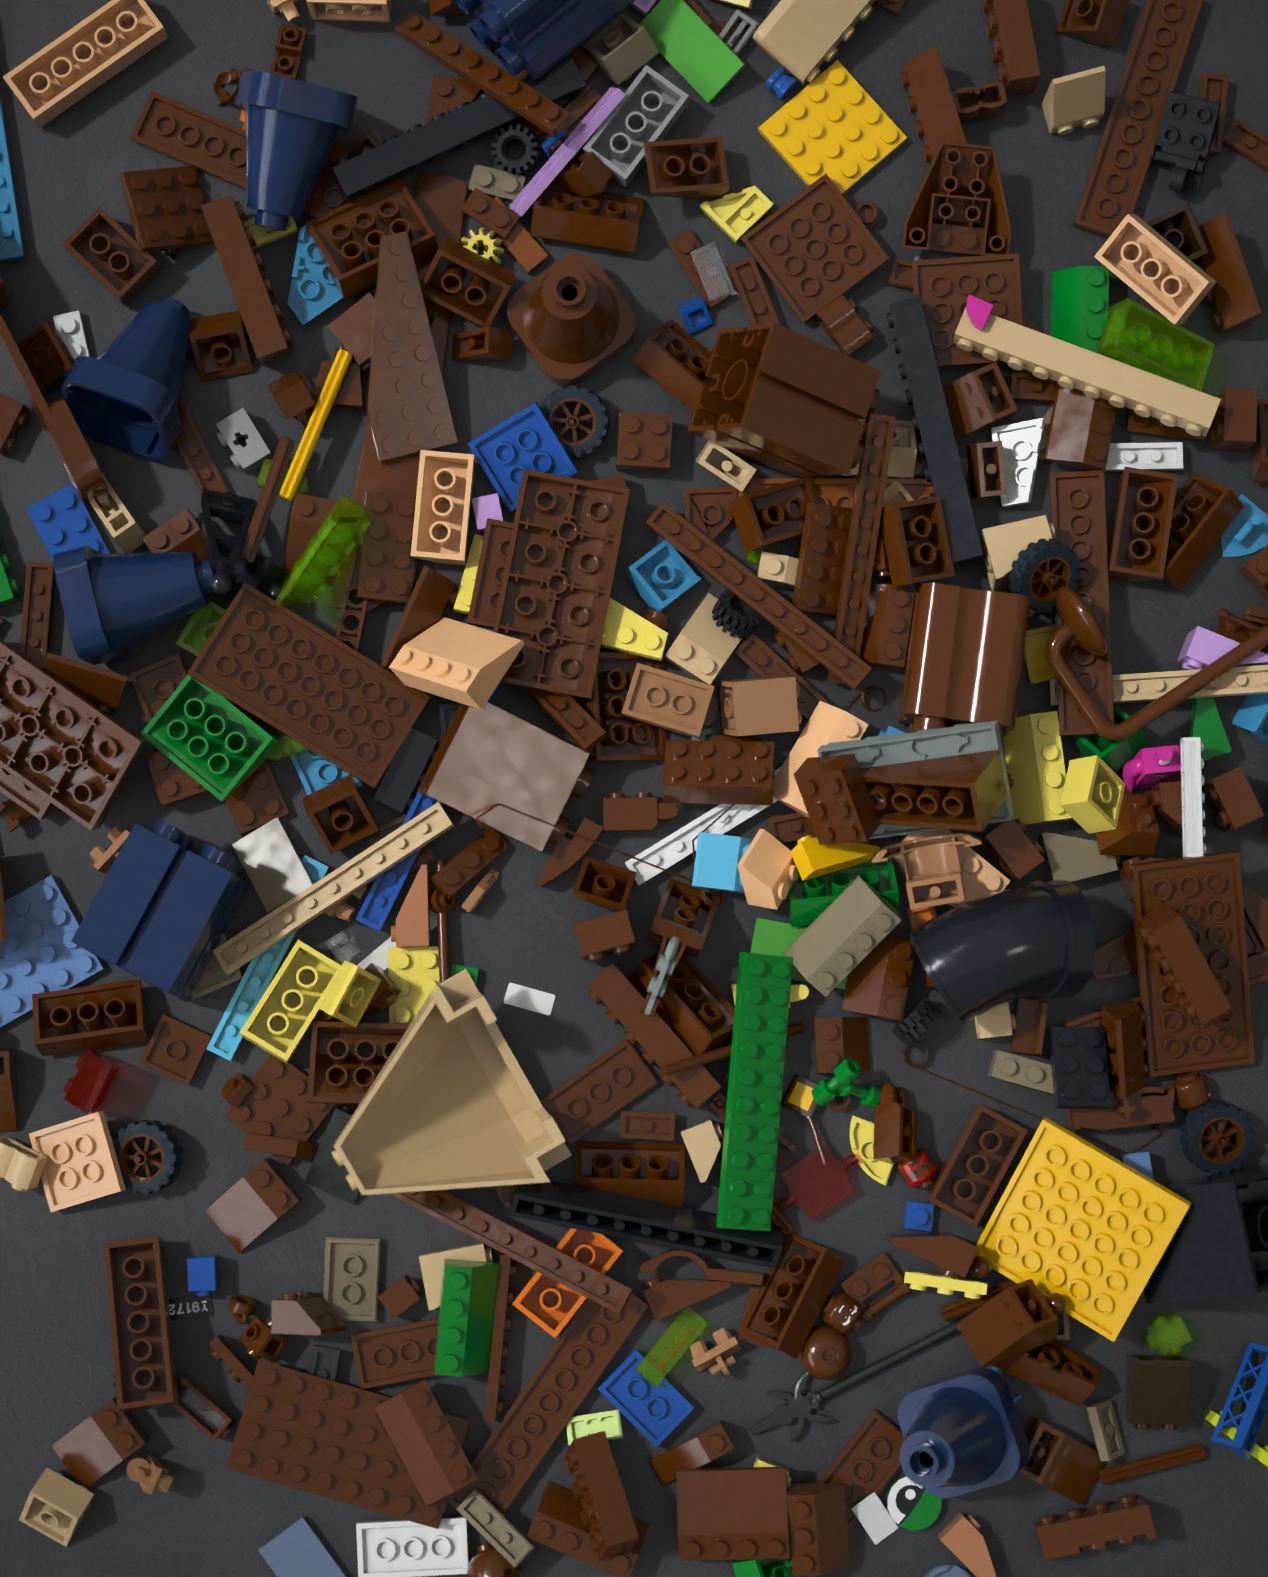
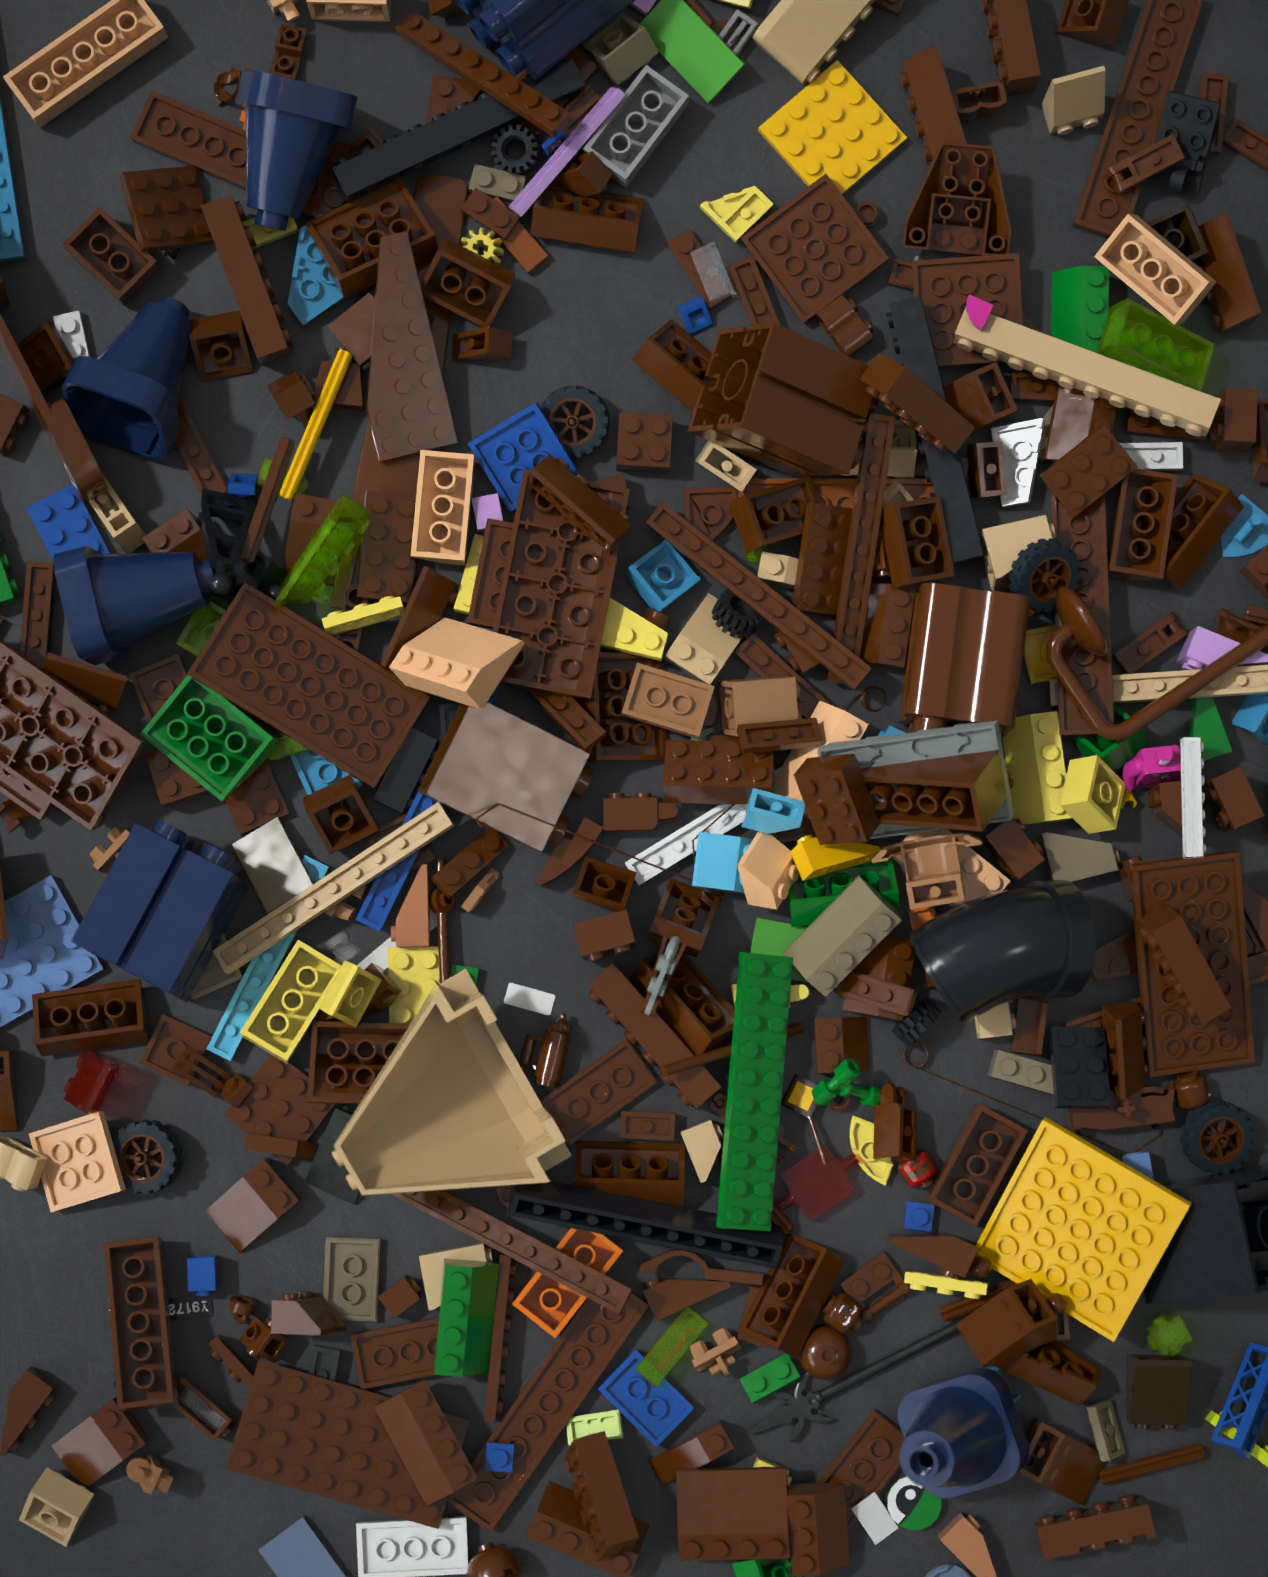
light grey brick [216,408,273,474] -> none
dark tan tile [457,1488,535,1568] -> none
reddish brown cone [507,254,635,387] -> none
reddish brown slope [644,136,730,200] -> none
blue wheel [765,66,798,101] -> none
reddish brown slope [1095,794,1159,855] -> none
none -> reddish brown slope [0,1367,58,1457]
none -> reddish brown tile [171,1046,231,1098]
none -> blue plate [228,473,258,497]
none -> light yellow plate [322,596,404,636]
none -> blue plate [485,1441,514,1472]
none -> reddish brown piece [519,1013,572,1088]
none -> reddish brown slope [528,454,632,555]
none -> reddish brown plate [737,718,822,754]
none -> green plate [740,1354,801,1405]
none -> medium azure slope [742,788,805,834]
none -> reddish brown tile [836,971,918,1017]
none -> reddish brown brick [860,353,975,454]
none -> reddish brown plate [1040,424,1138,517]
none -> reddish brown plate [1106,134,1186,195]
none -> reddish brown plate [1112,611,1189,674]

